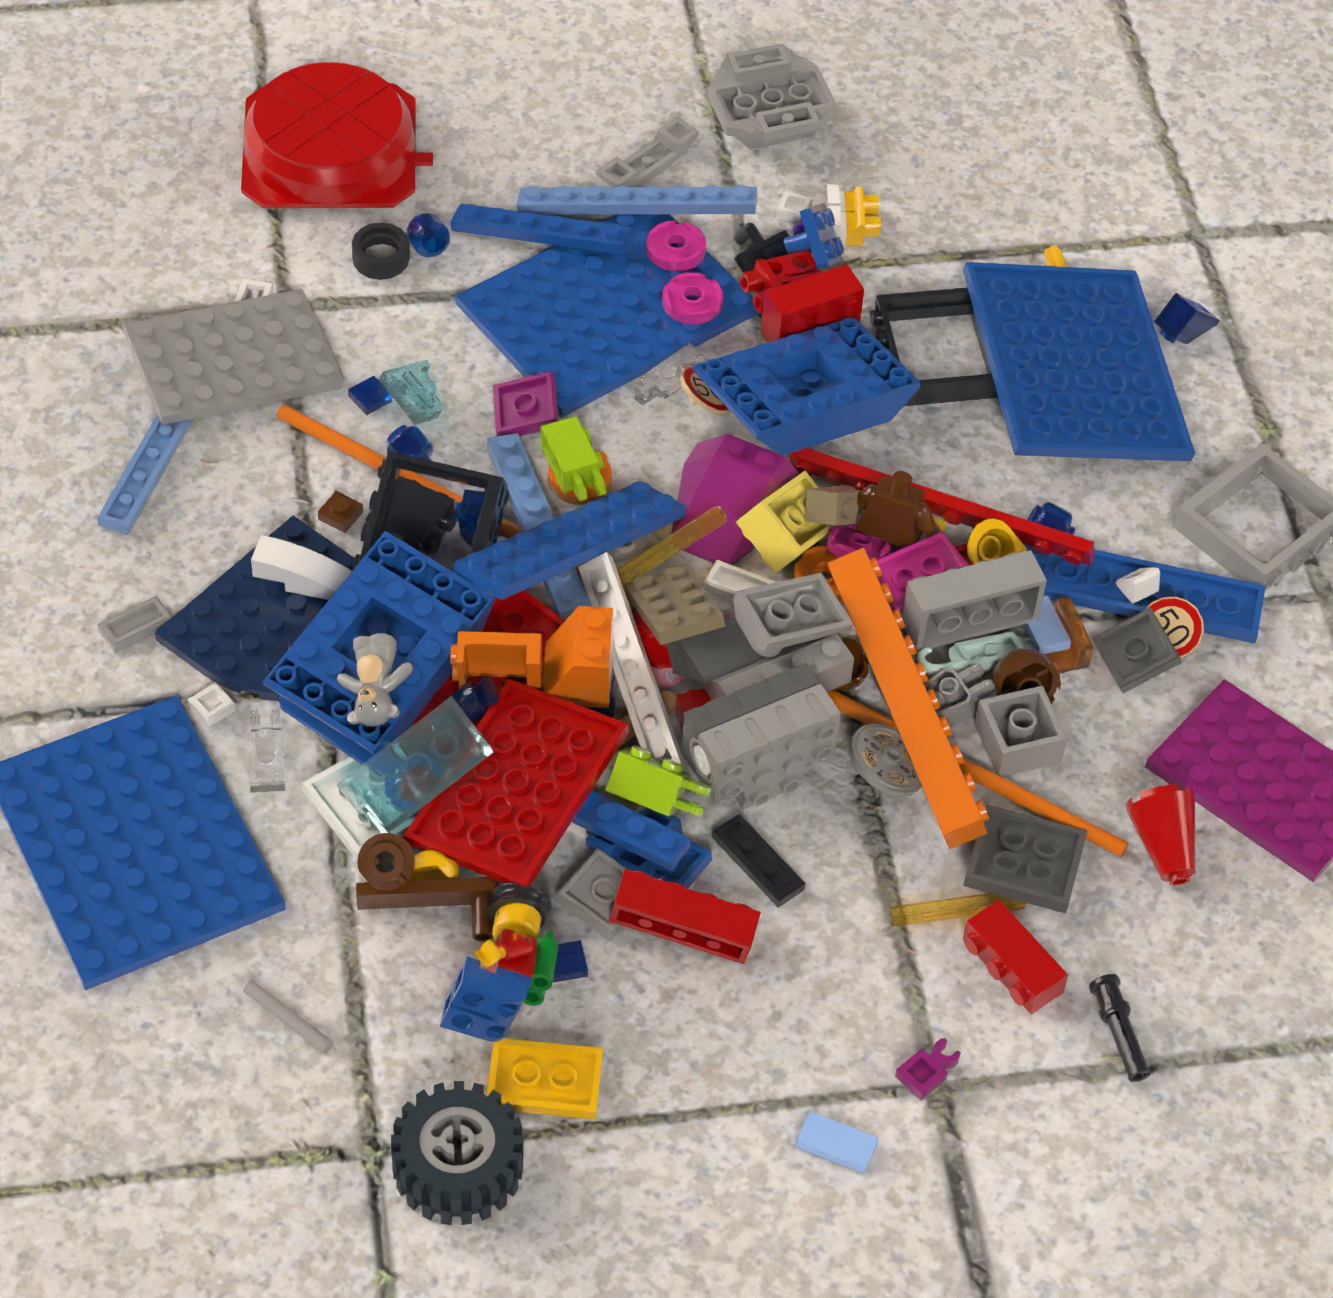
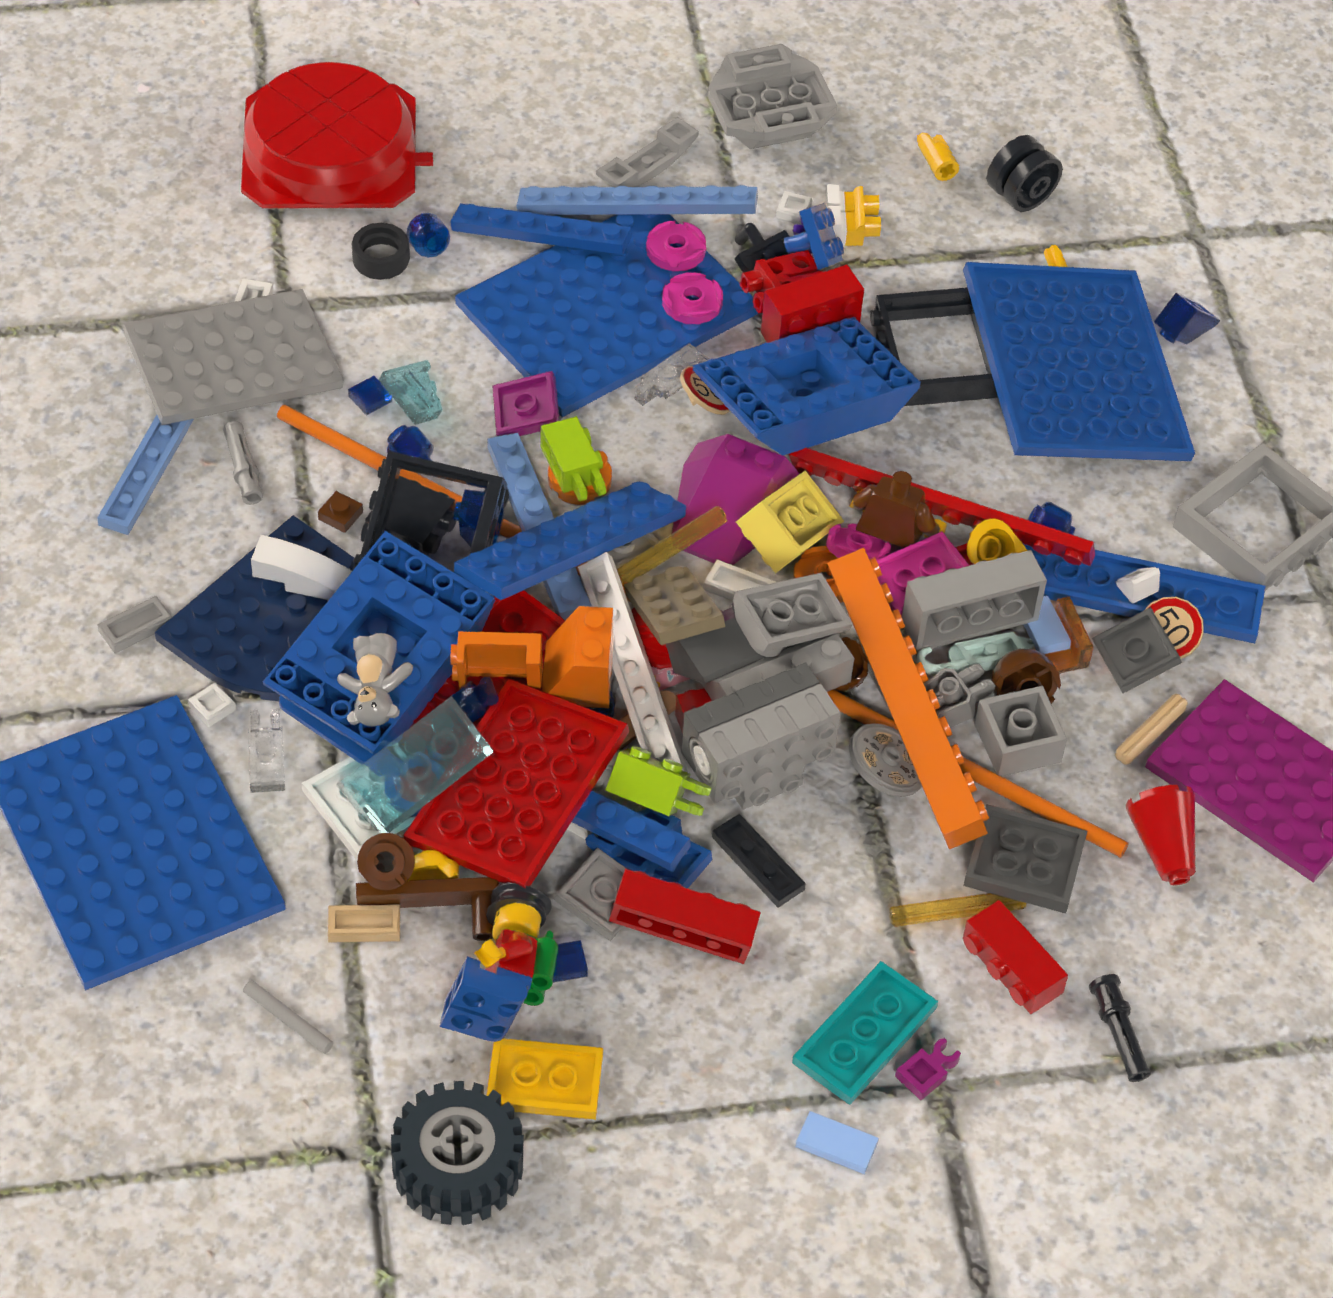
dark tan slope [805,485,858,526] -> none
none -> light grey pin [223,421,263,505]
none -> tan tile [328,904,400,942]
none -> teal plate [792,961,938,1105]
none -> yellow hinge [917,132,959,181]
none -> black wheel [986,135,1063,212]
none -> tan axle [1115,694,1188,765]

